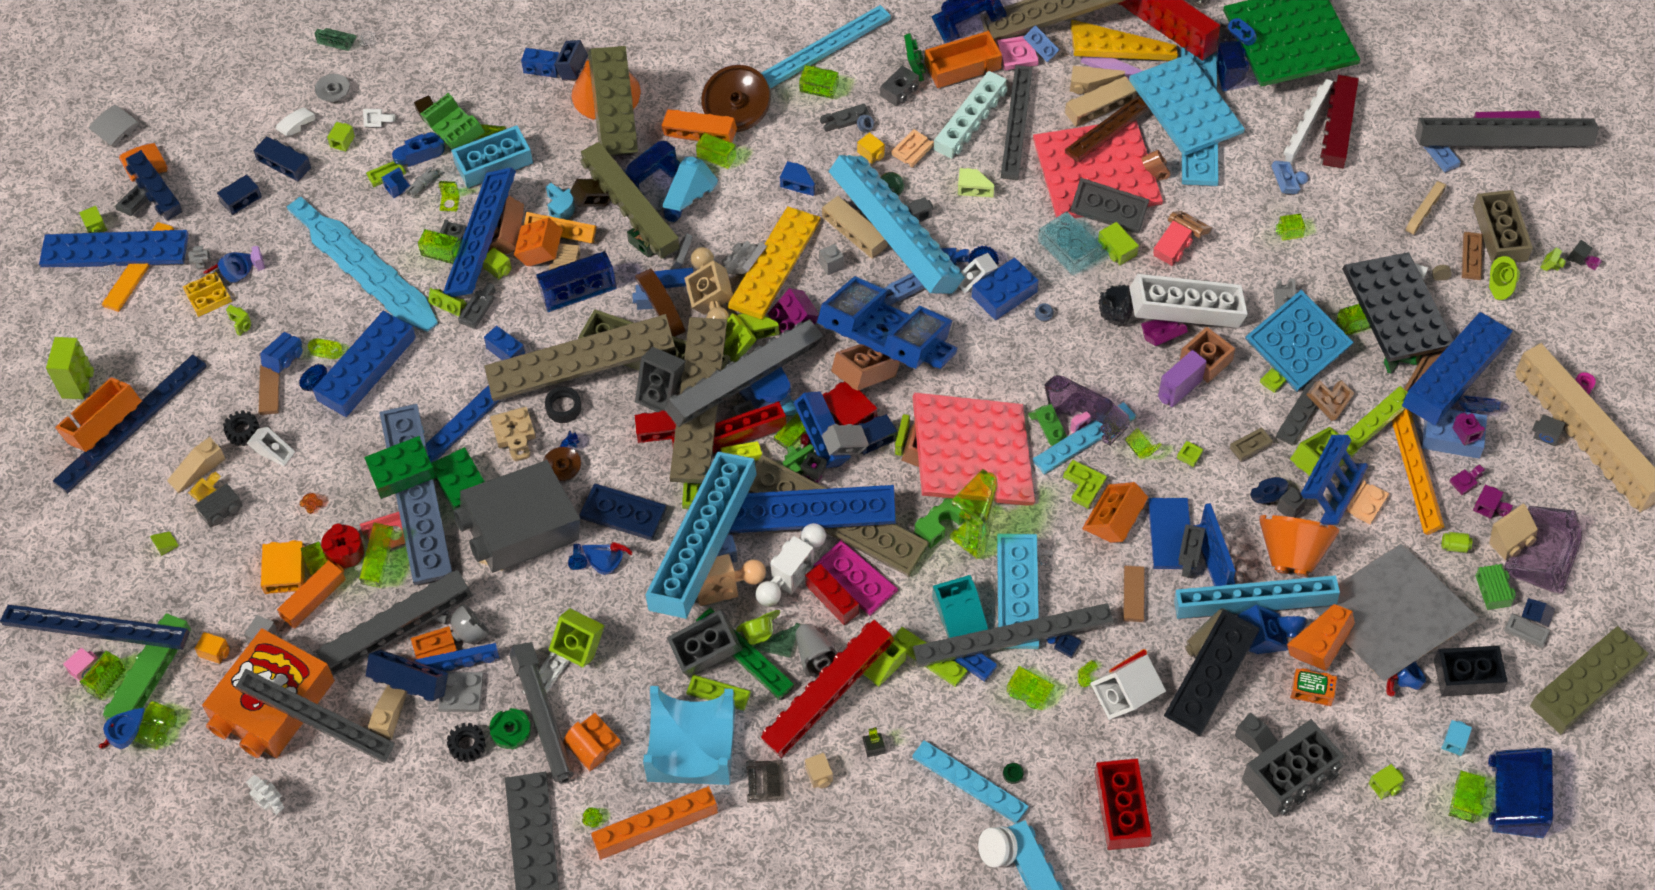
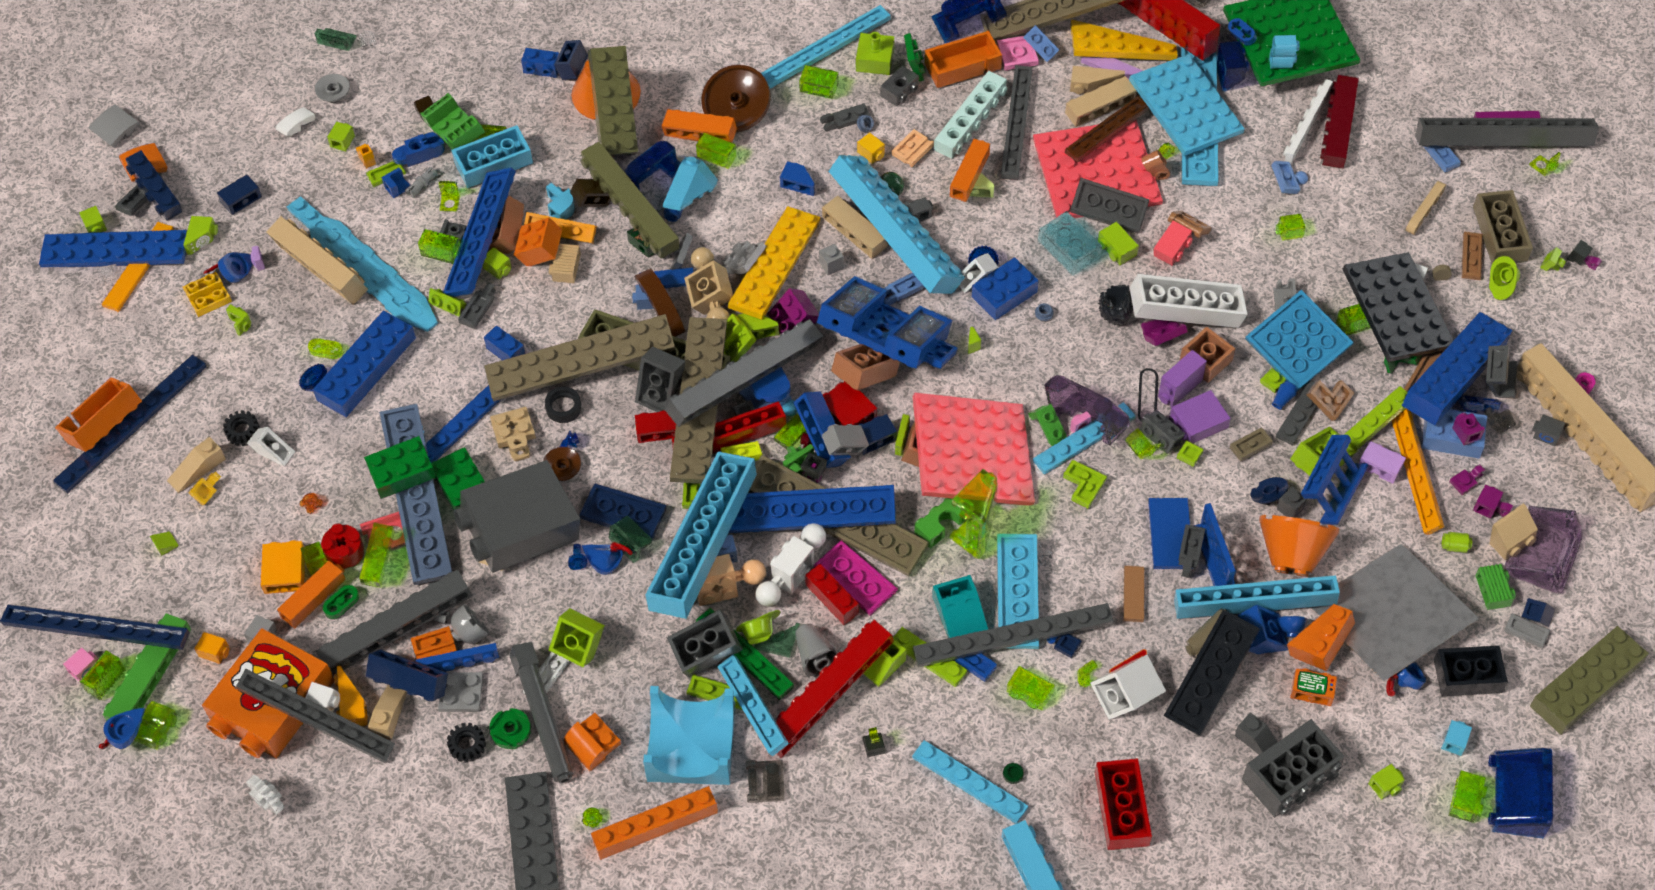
lime brick [46,337,94,400] -> none
light grey gear [189,245,210,268] -> none
dark grey brick [194,483,243,528] -> none
dark blue brick [253,136,311,182] -> none
medium nougat tile [258,365,280,415] -> none
blue brick [260,332,303,373] -> none
white plate [363,109,395,127] -> none
clear blue slope [536,251,617,312] -> none
tan brick [804,753,833,789] -> none
blue plate [941,248,969,265] -> none
white head [978,826,1018,867] -> none
orange slope [1082,482,1148,543] -> none
light nougat plate [1345,480,1389,525] -> none
none -> lime slope [183,216,218,255]
none -> tan brick [266,216,368,305]
none -> white slope [305,682,340,712]
none -> green plate [323,585,359,619]
none -> light orange slope [334,666,368,726]
none -> light orange piece [356,143,376,169]
none -> clear green panel [609,516,652,563]
none -> medium azure plate [717,654,789,756]
none -> lime brick [856,32,895,75]
none -> orange brick [950,139,990,202]
none -> lime slope [968,326,981,354]
none -> black piece [1138,368,1158,421]
none -> dark grey brick [1139,409,1185,454]
none -> clear neon green tile [1159,142,1175,159]
none -> medium lavender brick [1169,390,1231,444]
none -> medium azure brick [1269,35,1300,69]
none -> blue cone [1272,381,1297,410]
none -> lavender brick [1359,441,1406,484]
none -> clear smoke bracket [1484,407,1516,434]
none -> dark grey panel [1486,345,1518,398]
none -> clear neon green bracket [1529,152,1561,176]

